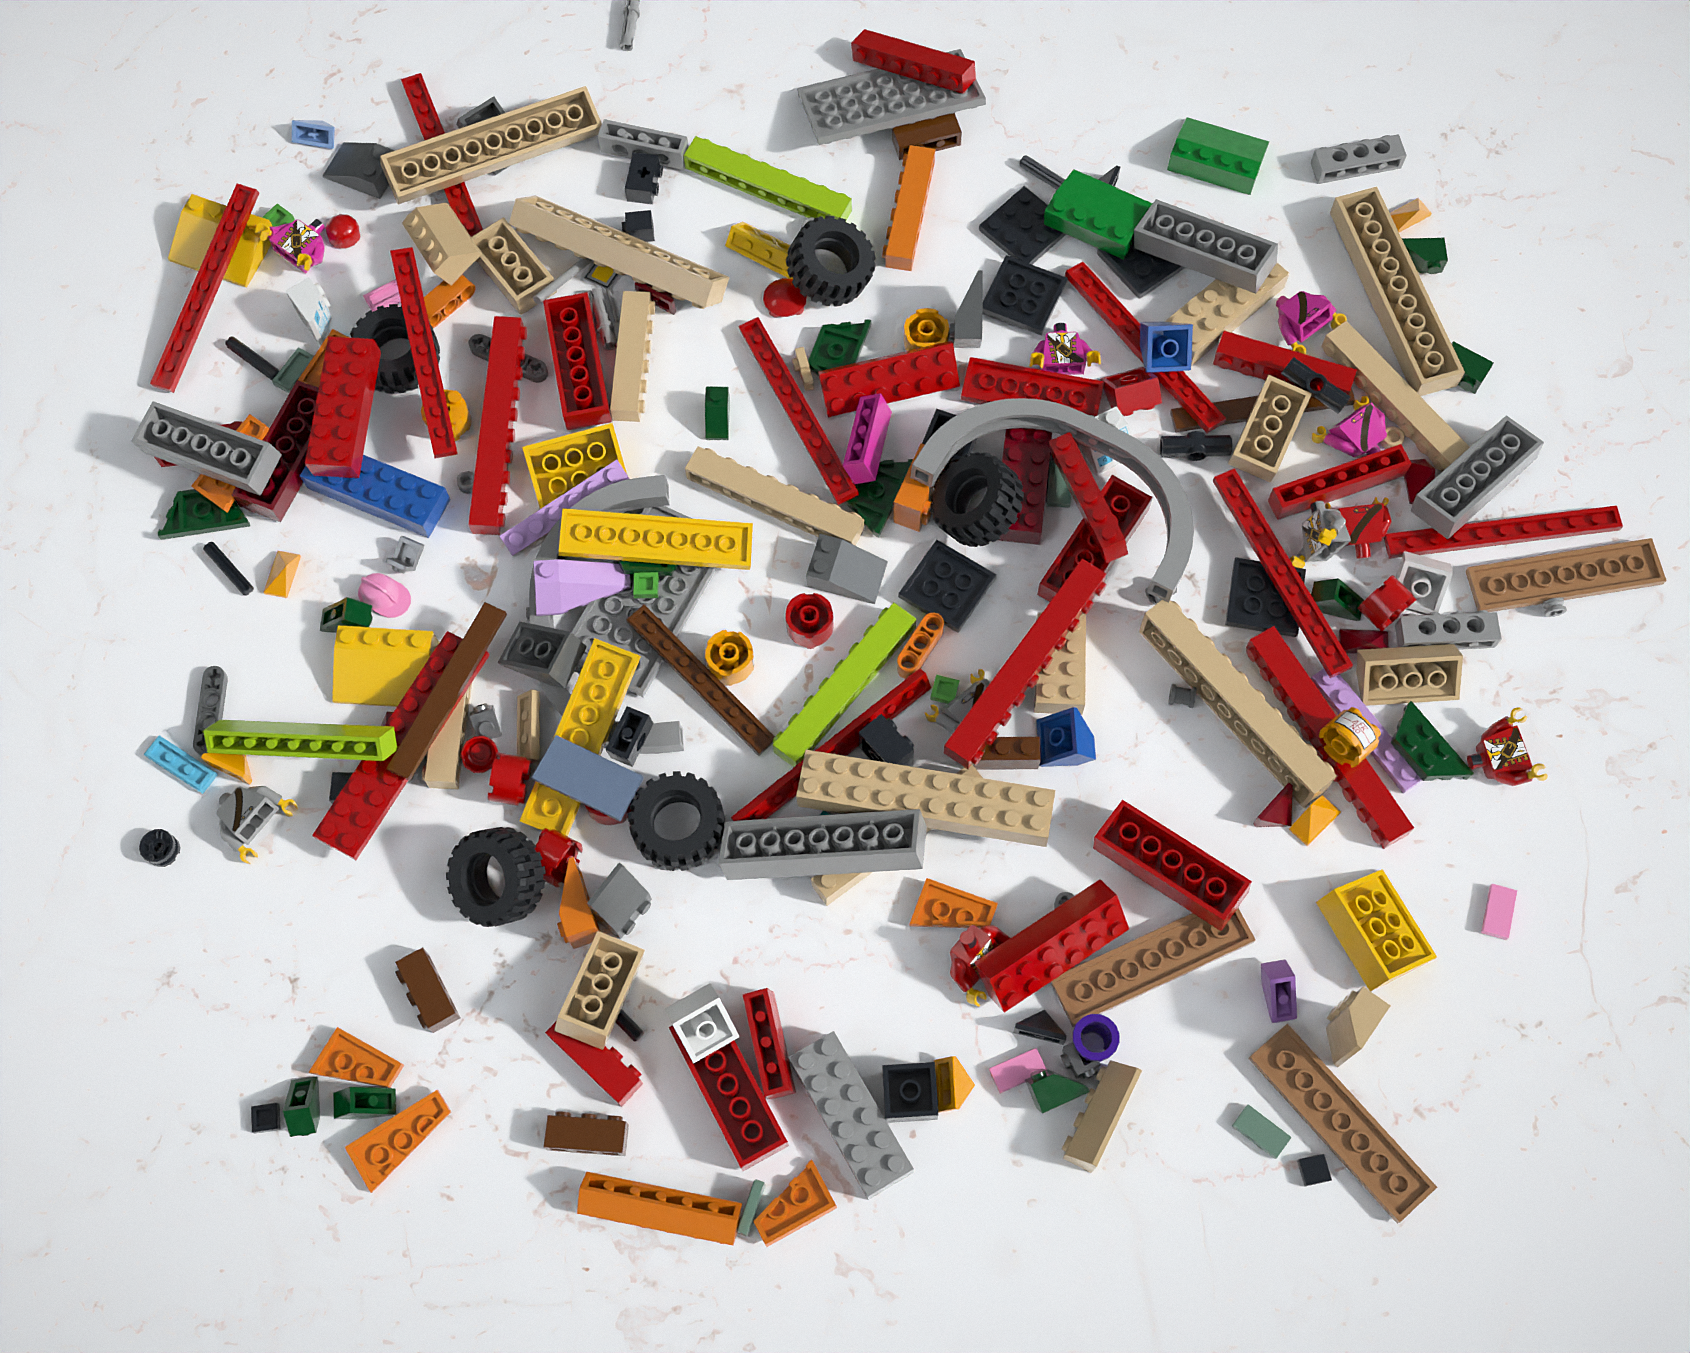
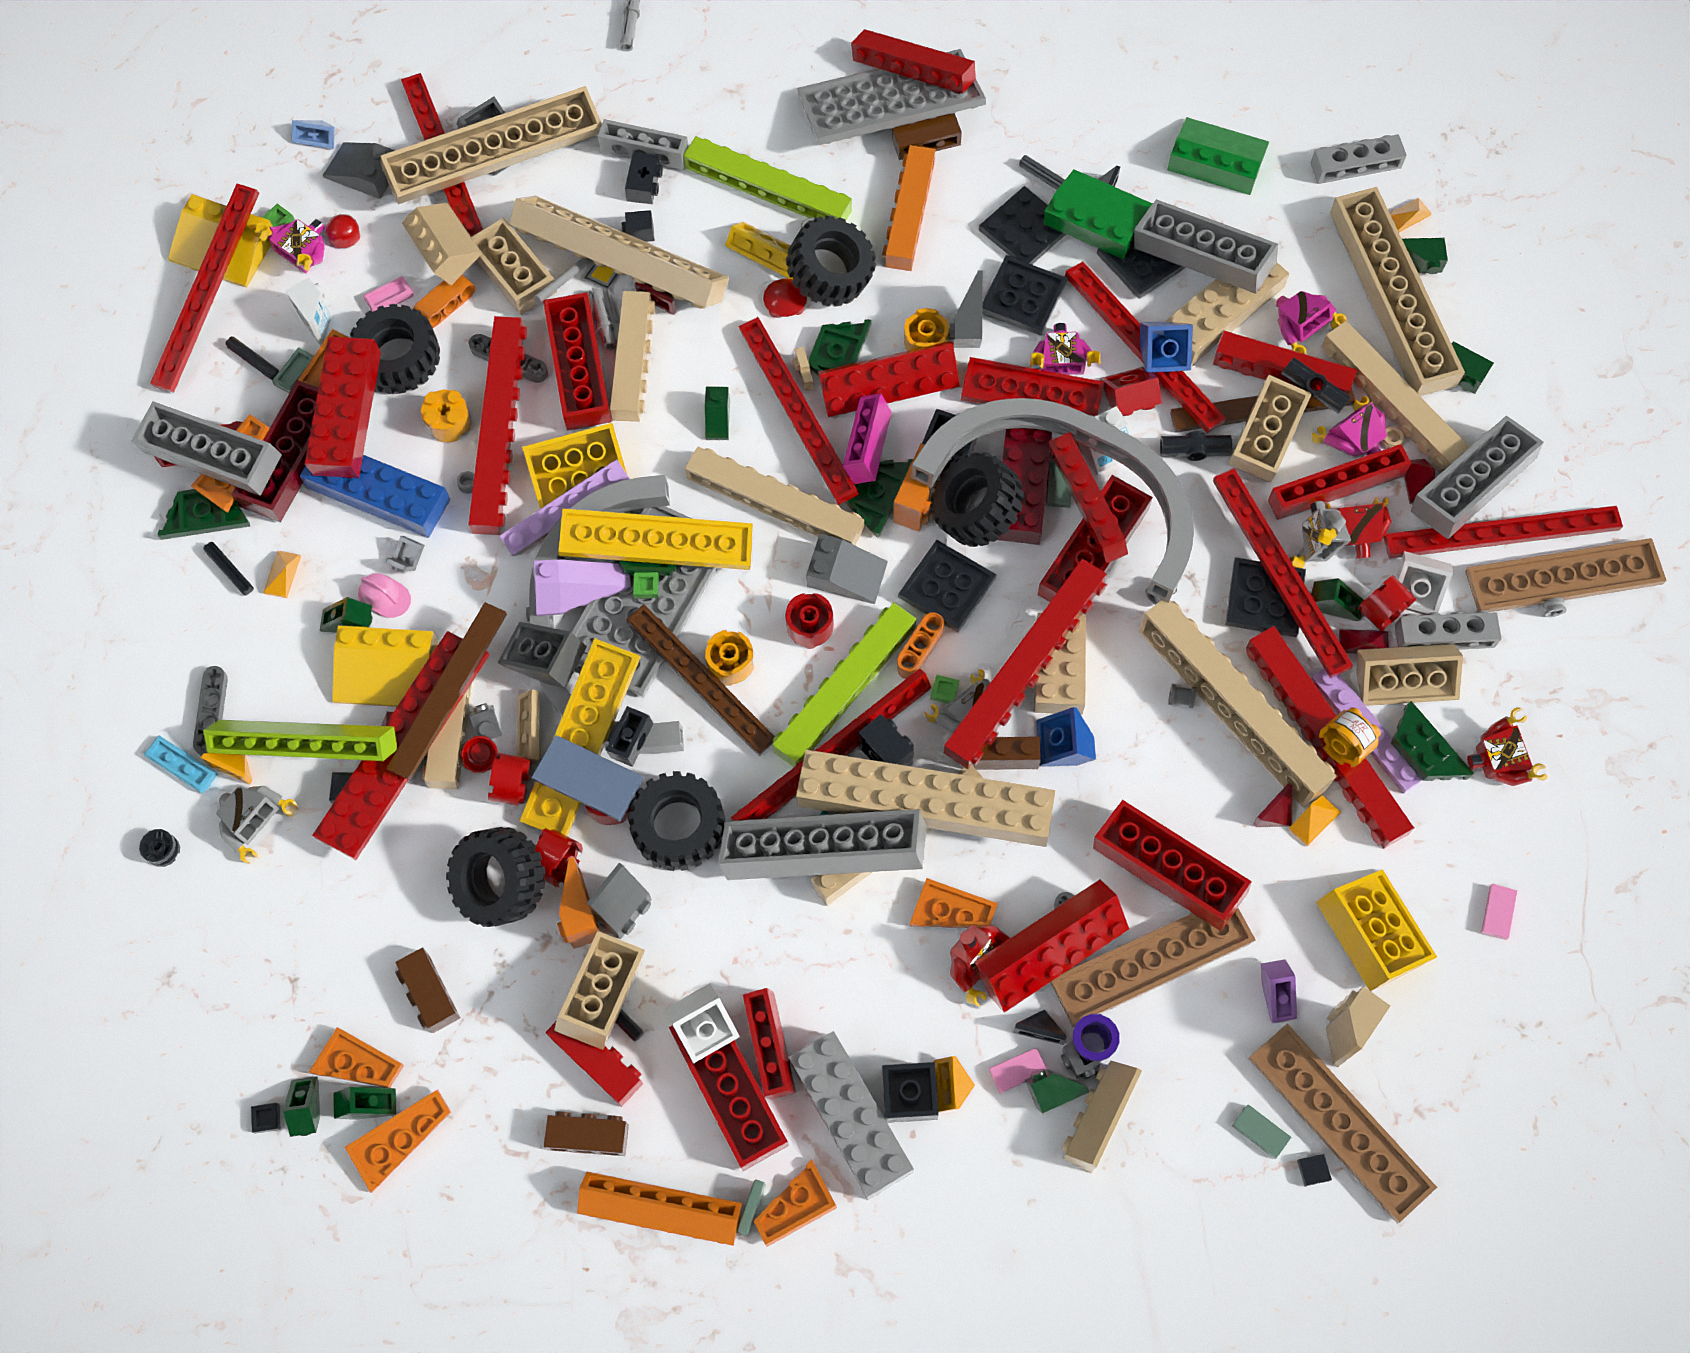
red plate [390,247,458,459] -> none

